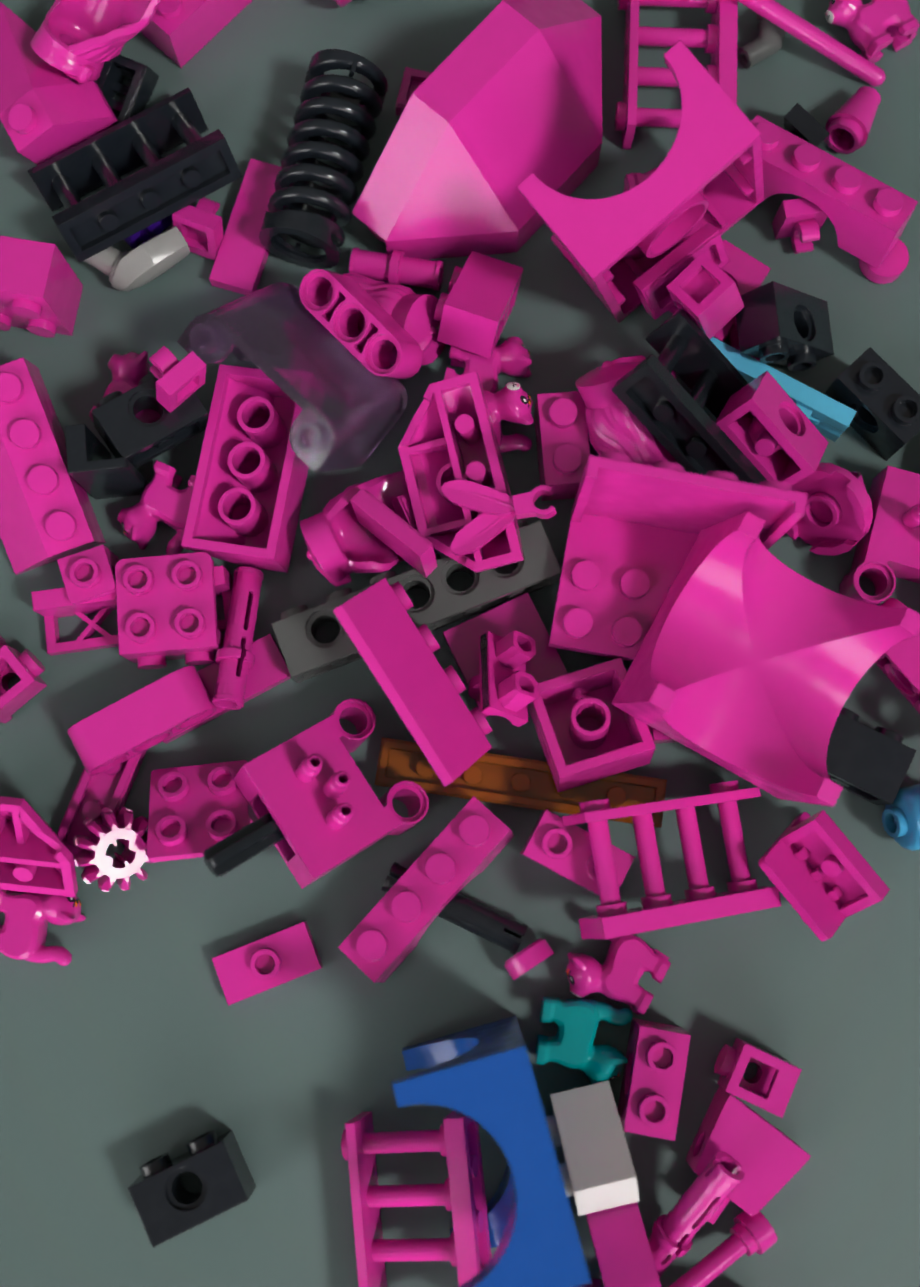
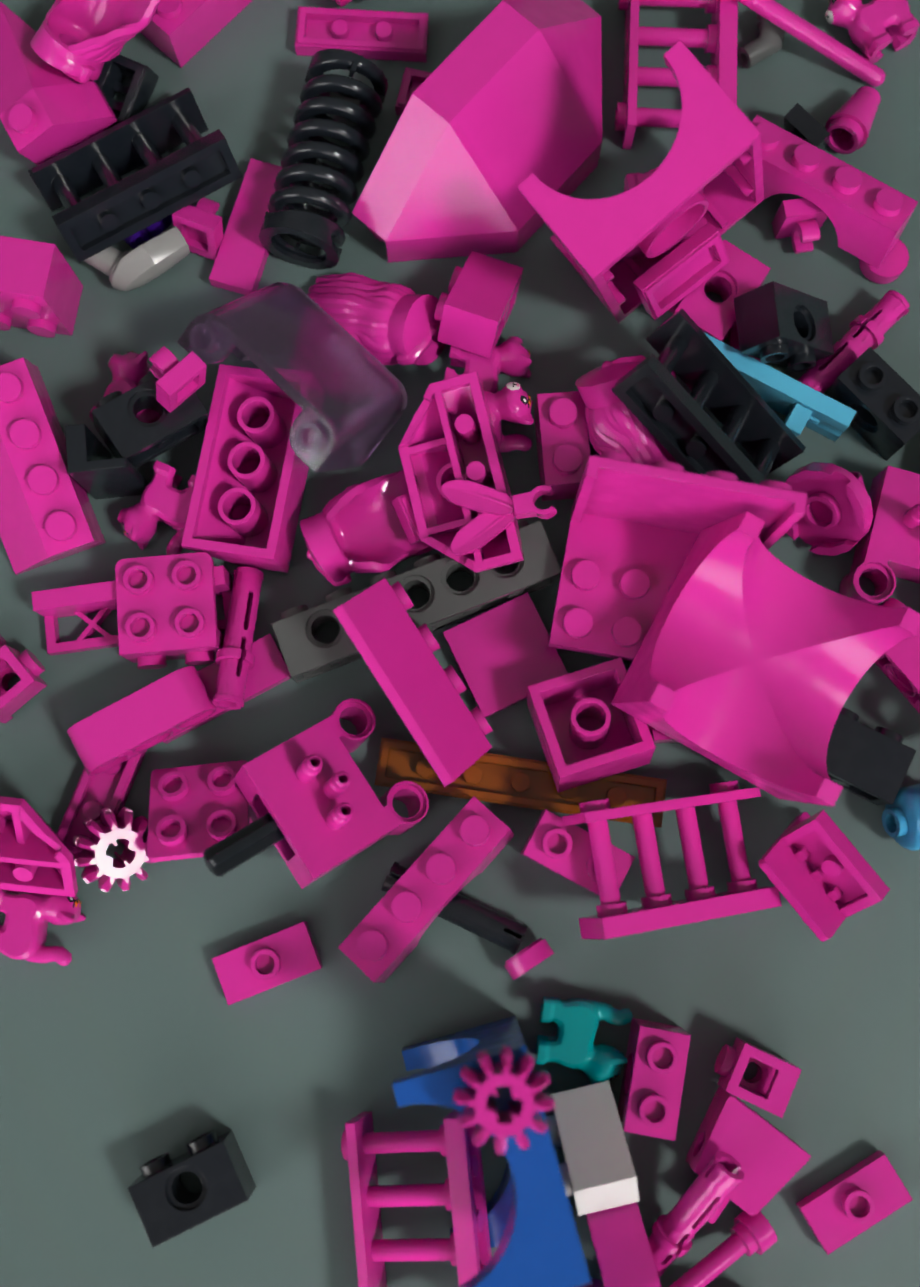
dark pink bracket [57,545,119,605] -> none
dark pink beam [299,269,423,379] -> none
dark pink pin [349,247,444,291] -> none
dark pink tile [350,489,438,578] -> none
dark pink hips [468,630,539,727] -> none
dark pink animal [565,915,671,1015] -> none
dark pink brick [666,252,745,339] -> none
dark pink brick [715,371,829,486] -> none
none -> dark pink tile [295,6,429,62]
none -> dark pink gear [453,1045,555,1154]
none -> dark pink plate [795,1150,913,1255]
none -> dark pink pin [797,290,910,393]

